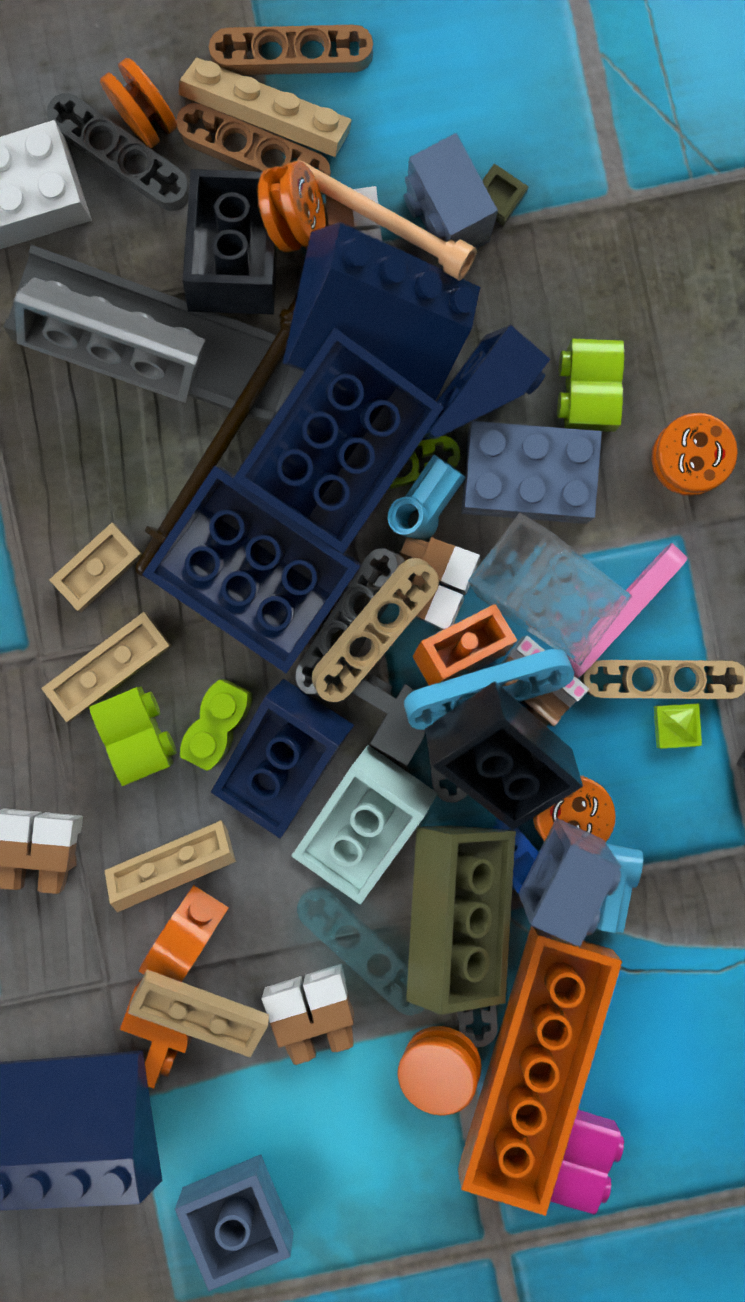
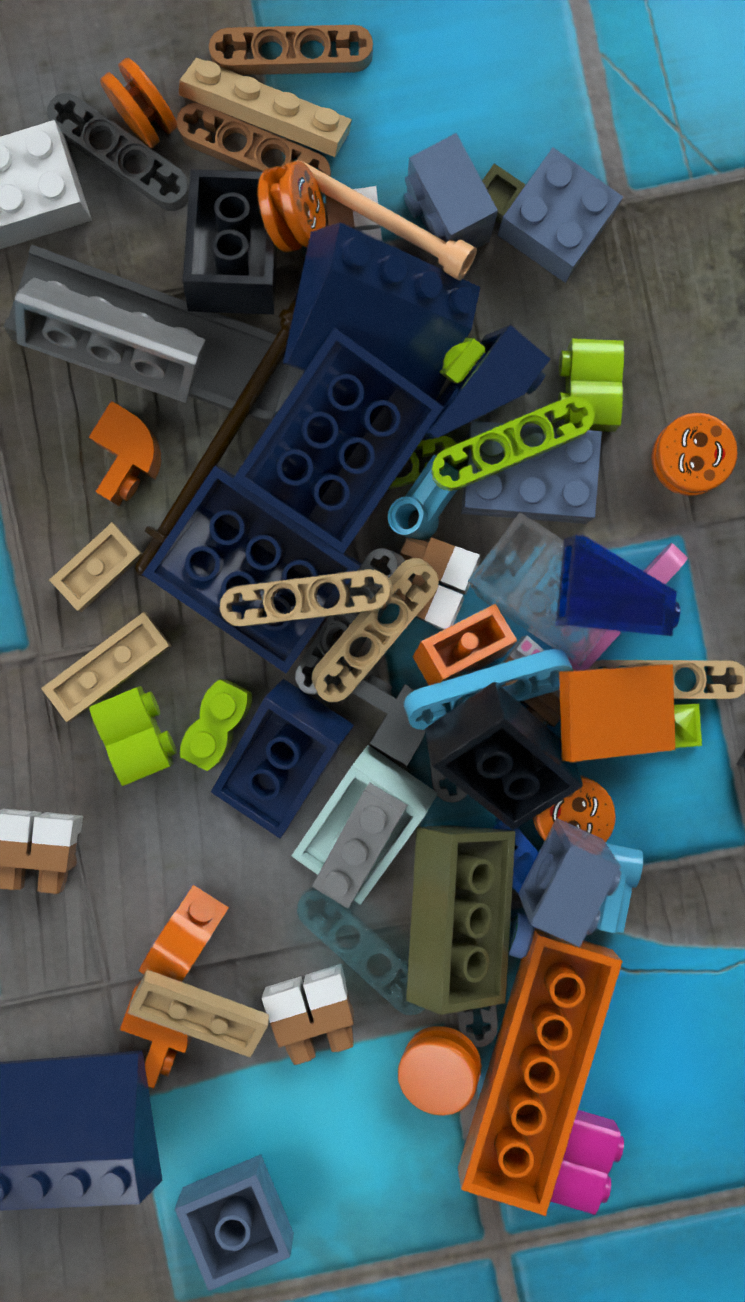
tan plate [105,820,236,912] -> none
none -> orange brick [89,401,161,506]
none -> tan beam [220,570,393,626]
none -> light grey plate [312,783,407,908]
none -> lime beam [431,396,595,491]
none -> lime tile [440,338,485,384]
none -> sand blue brick [498,147,623,283]
none -> medium blue tile [508,913,535,959]
none -> clear blue slope [556,535,680,636]
none -> orange tile [559,664,675,762]

